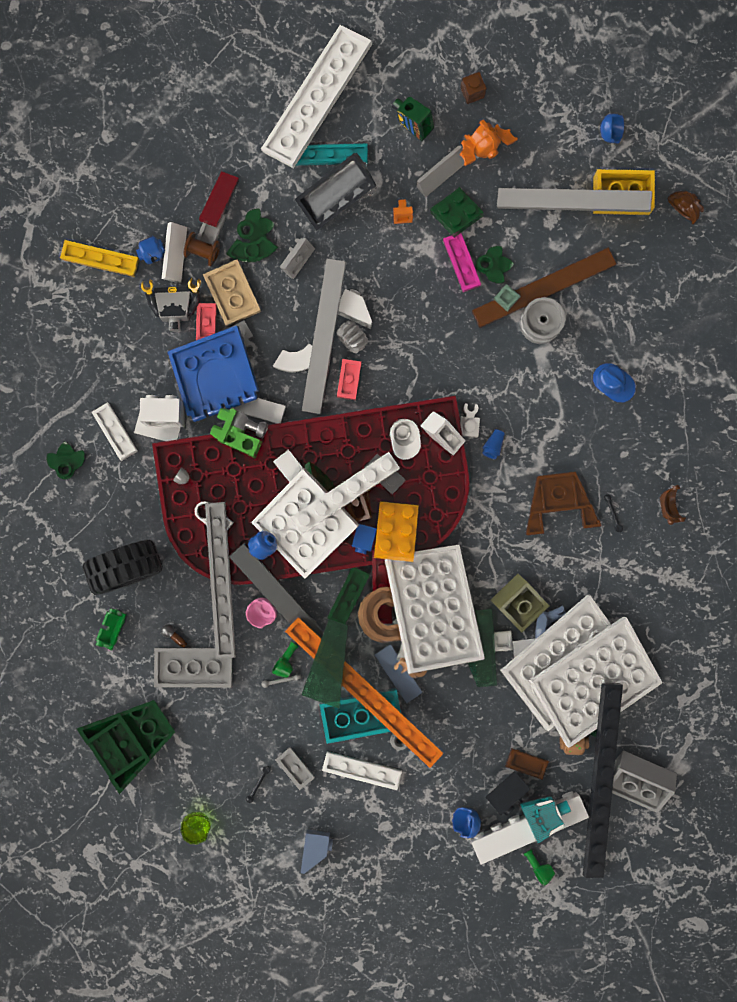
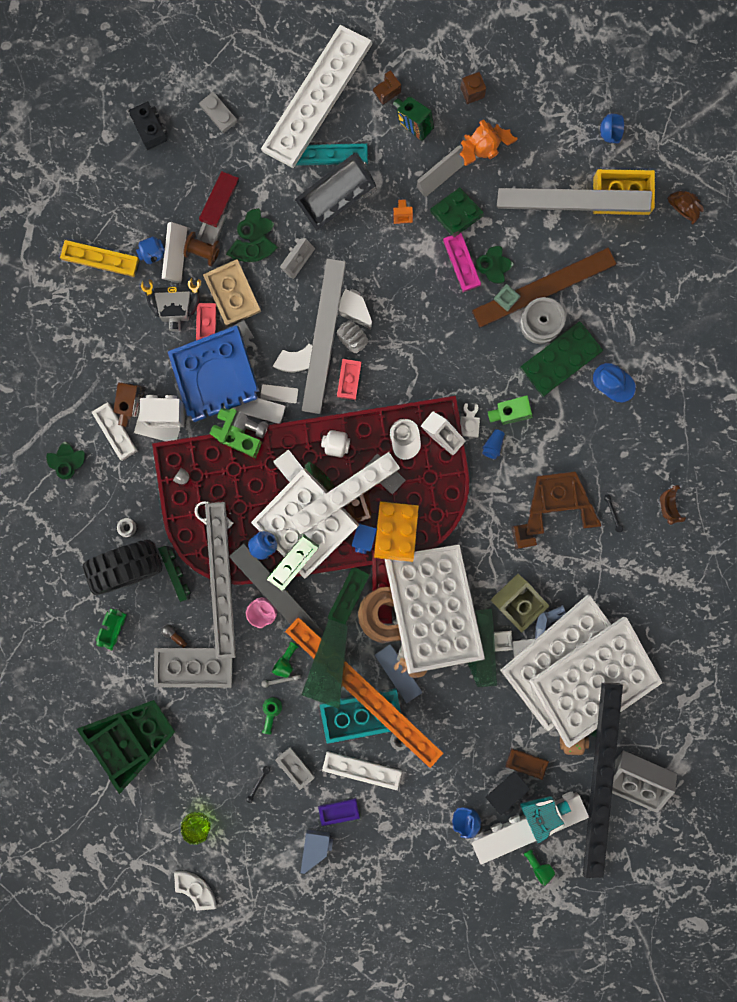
none -> reddish brown torso [113,382,145,427]
none -> white plate [117,518,137,537]
none -> black brick [128,101,167,150]
none -> dark green plate [158,546,191,602]
none -> white tile [174,871,217,911]
none -> light grey plate [199,92,238,134]
none -> white sticker [260,384,298,403]
none -> green bar [262,697,282,735]
none -> plate [267,534,319,591]
none -> dark purple tile [318,798,360,826]
none -> white head [321,430,350,457]
none -> reddish brown panel [373,70,401,105]
none -> bright green torso [488,396,533,425]
none -> reddish brown panel [512,524,537,549]
none -> dark green plate [520,321,603,397]

